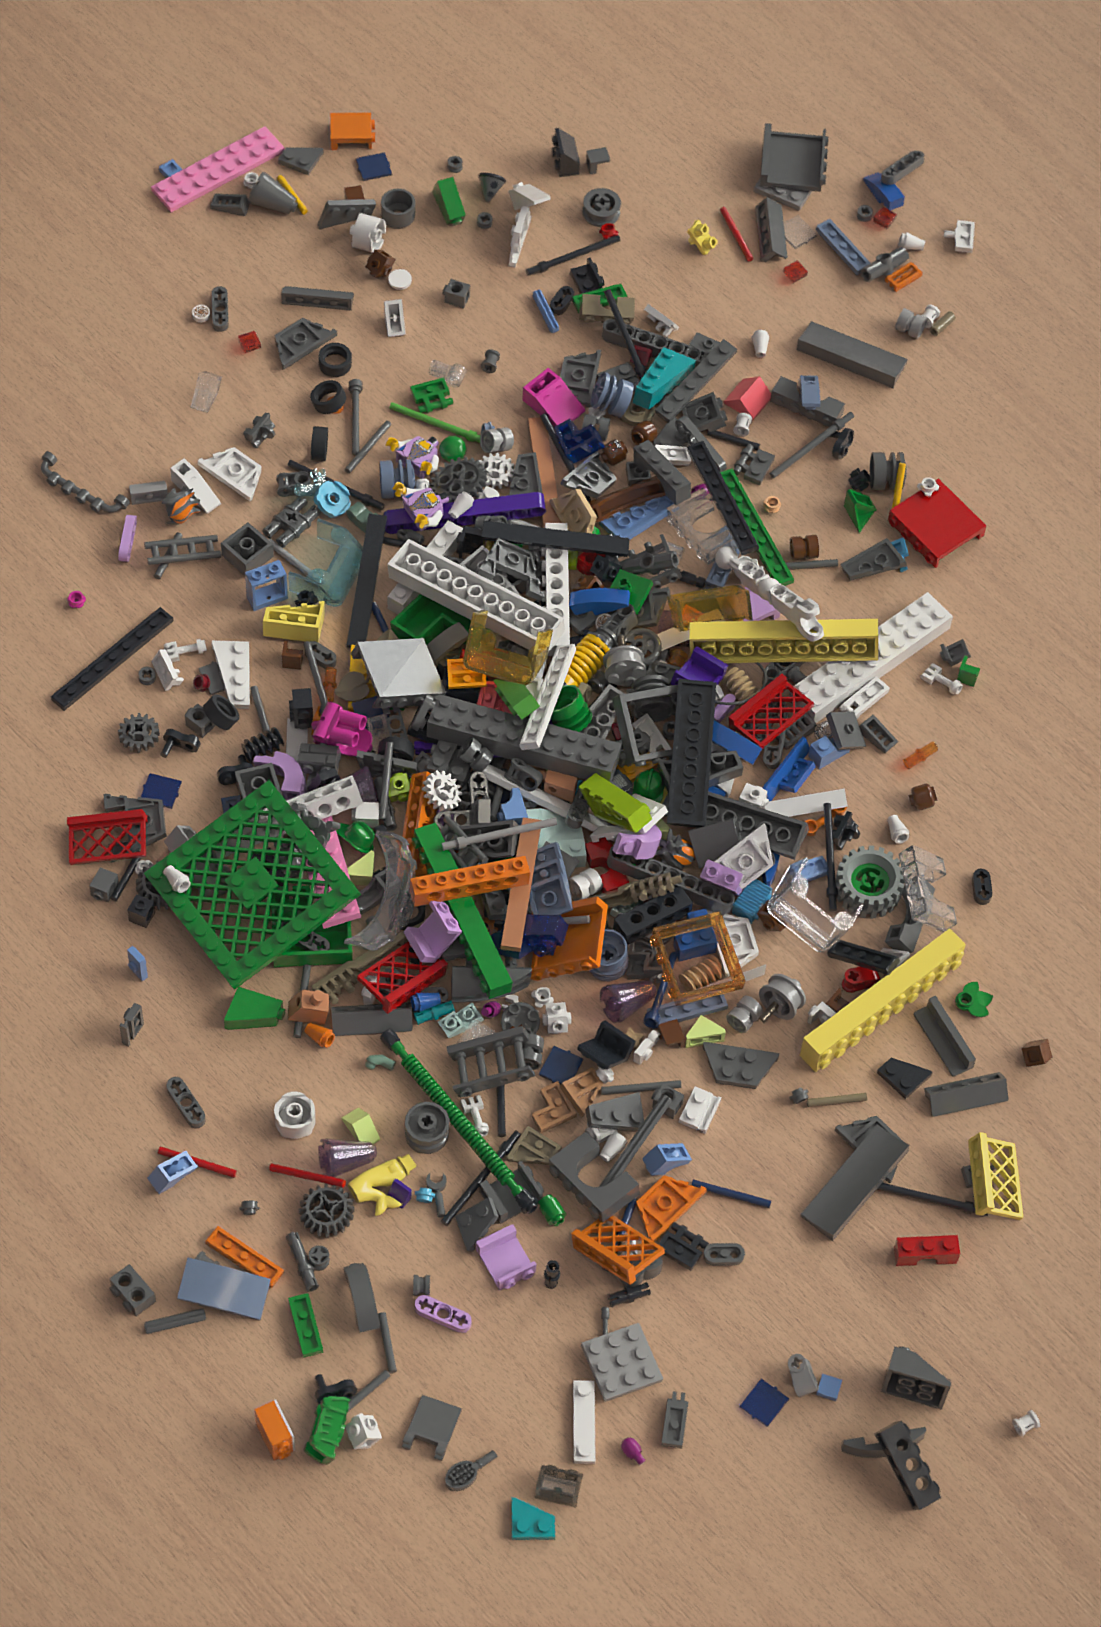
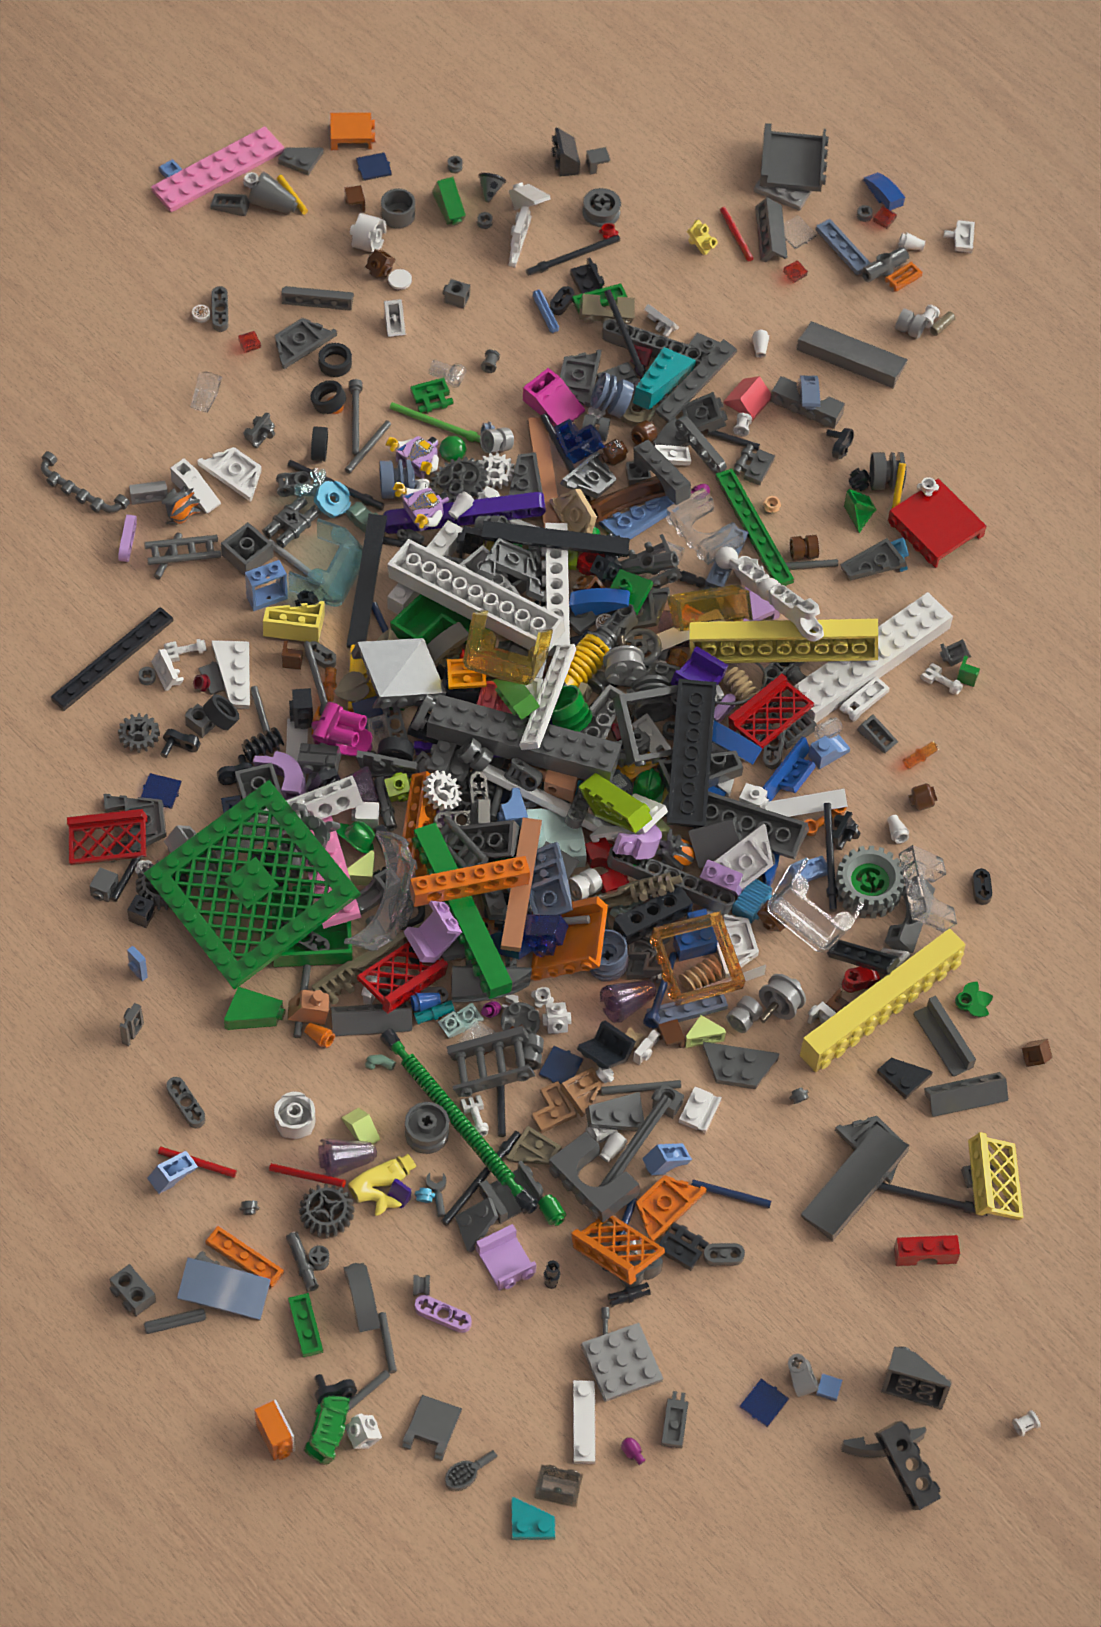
dark pink plate [67,591,86,608] -> none
white cone [163,865,191,893] -> none
dark grey wing [317,199,376,230] -> none
dark grey bar [379,742,393,819] -> none
light grey bar [441,818,557,851] -> none
black tile [687,441,759,556] -> none
dark grey bar [770,412,854,479] -> none
dark tan bar [807,1093,867,1107] -> none
dark grey plate [826,712,866,750] -> none
dark grey beam [881,150,924,185] -> none

